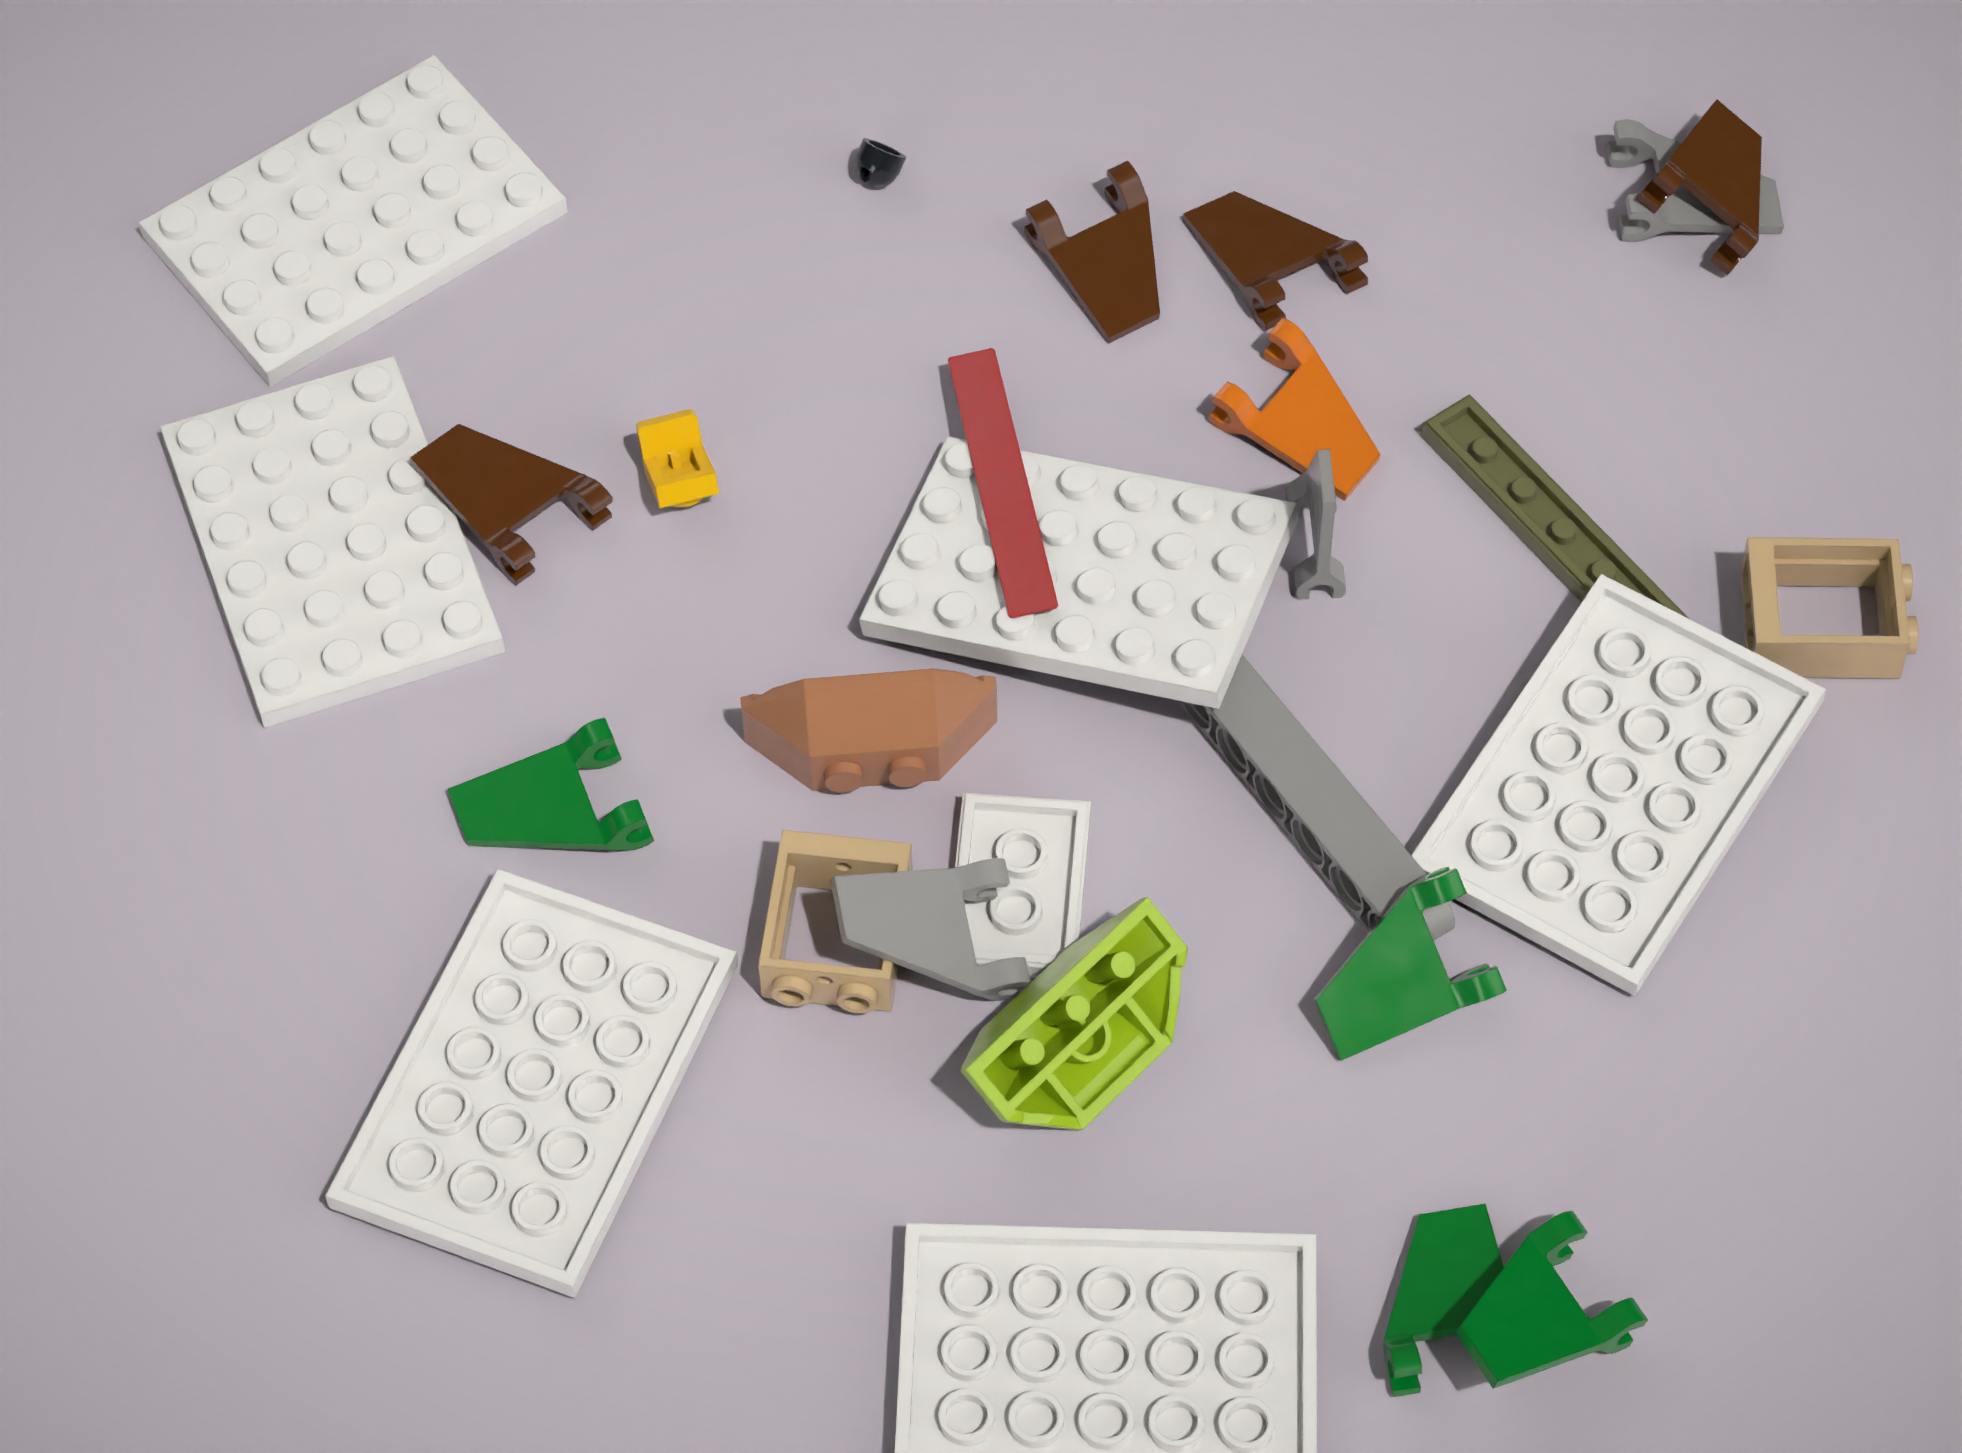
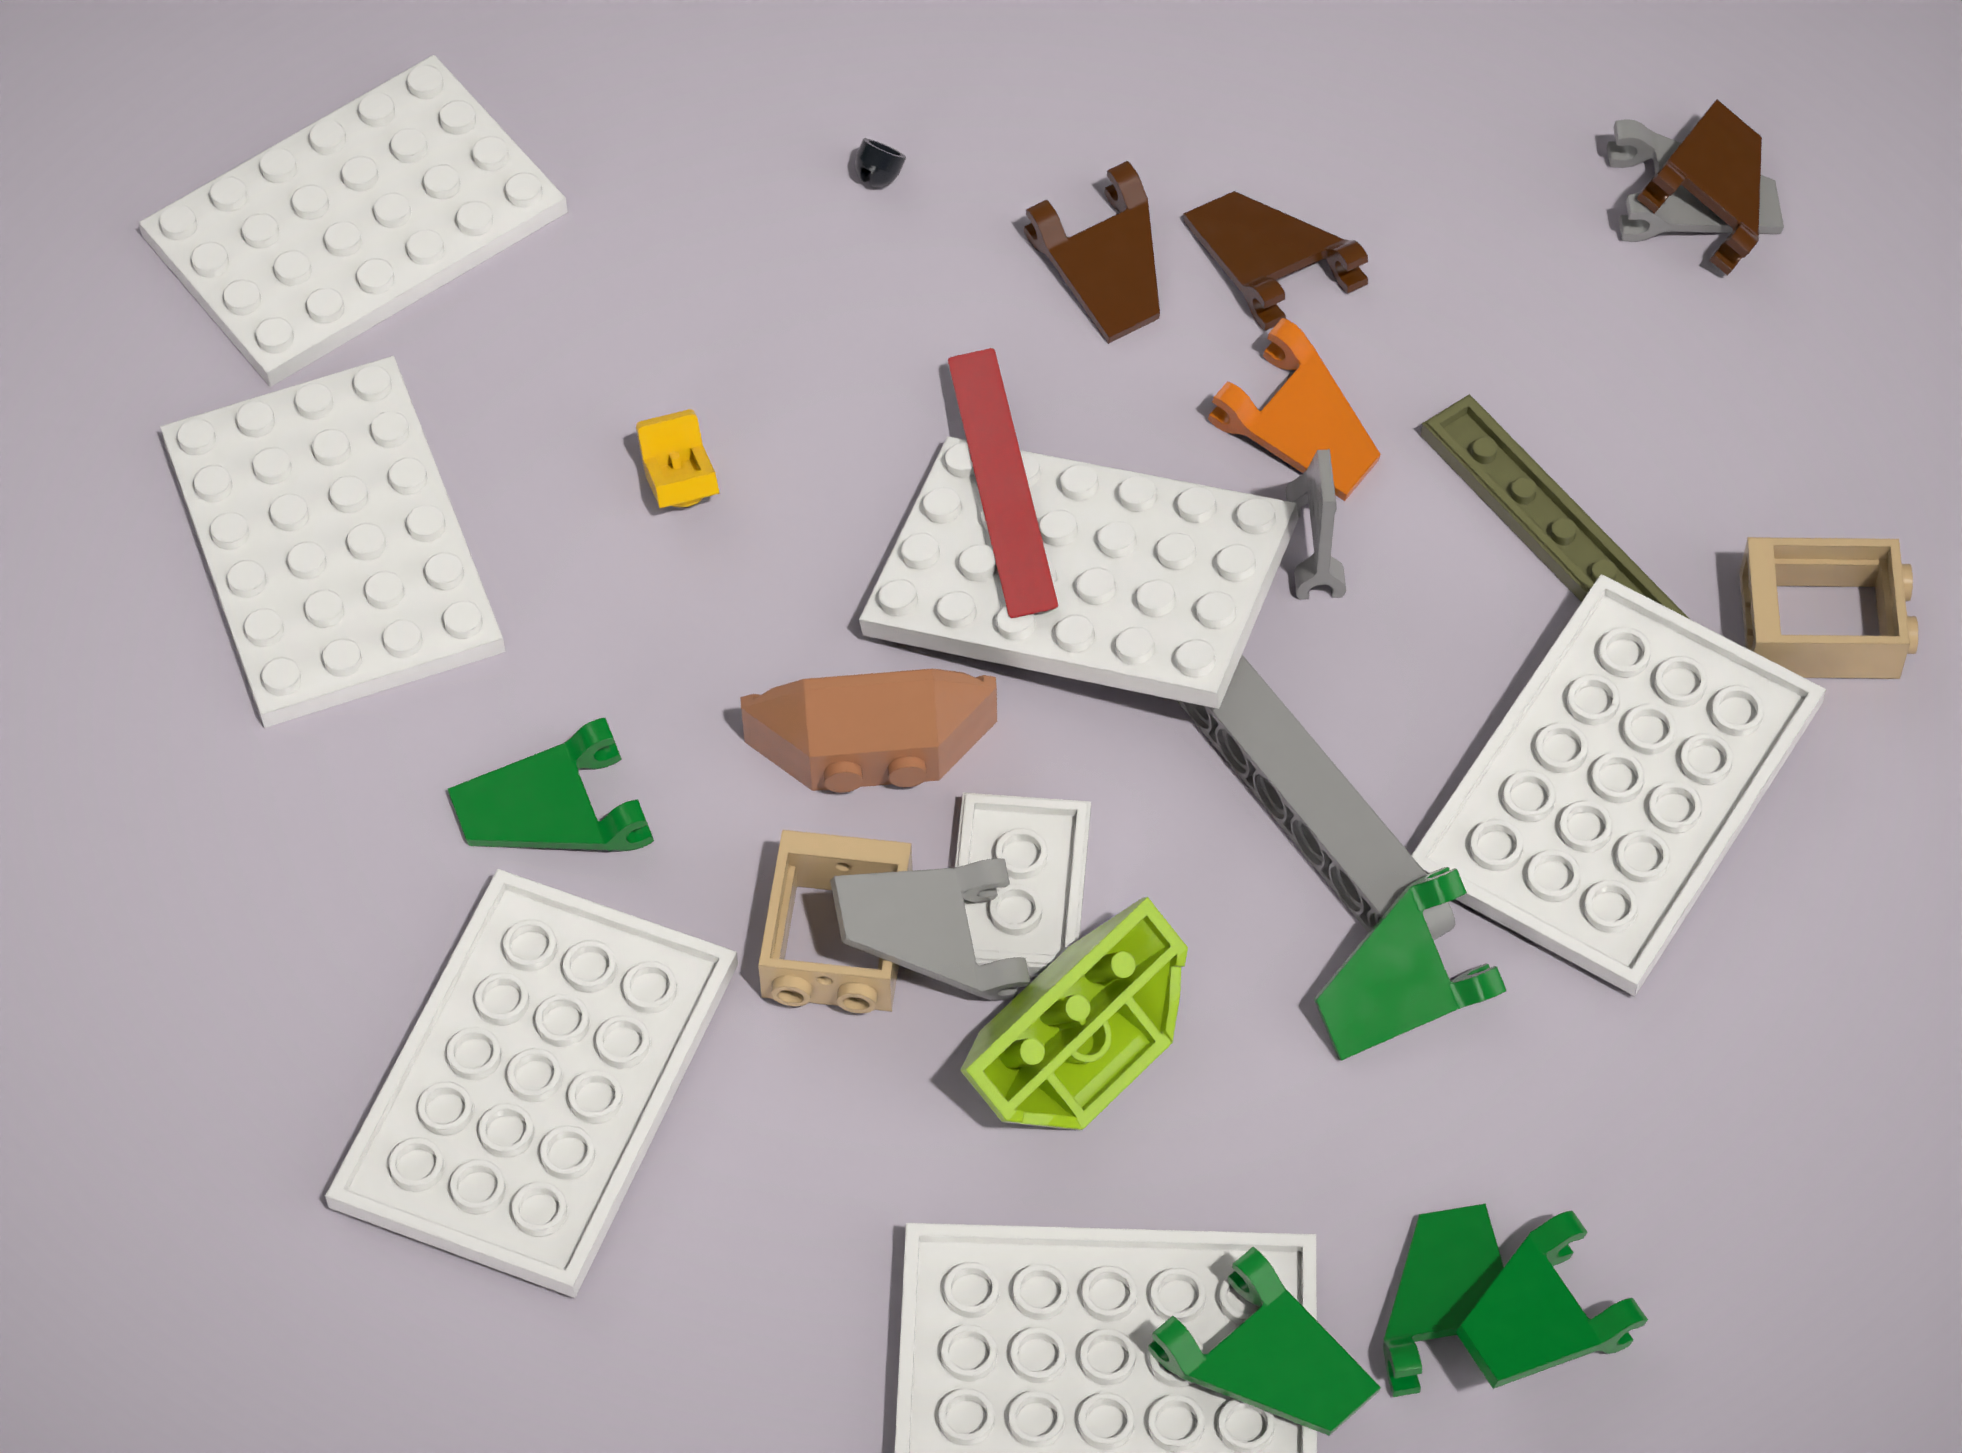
reddish brown flag [410,424,613,586] -> none
none -> green flag [1147,1247,1381,1436]

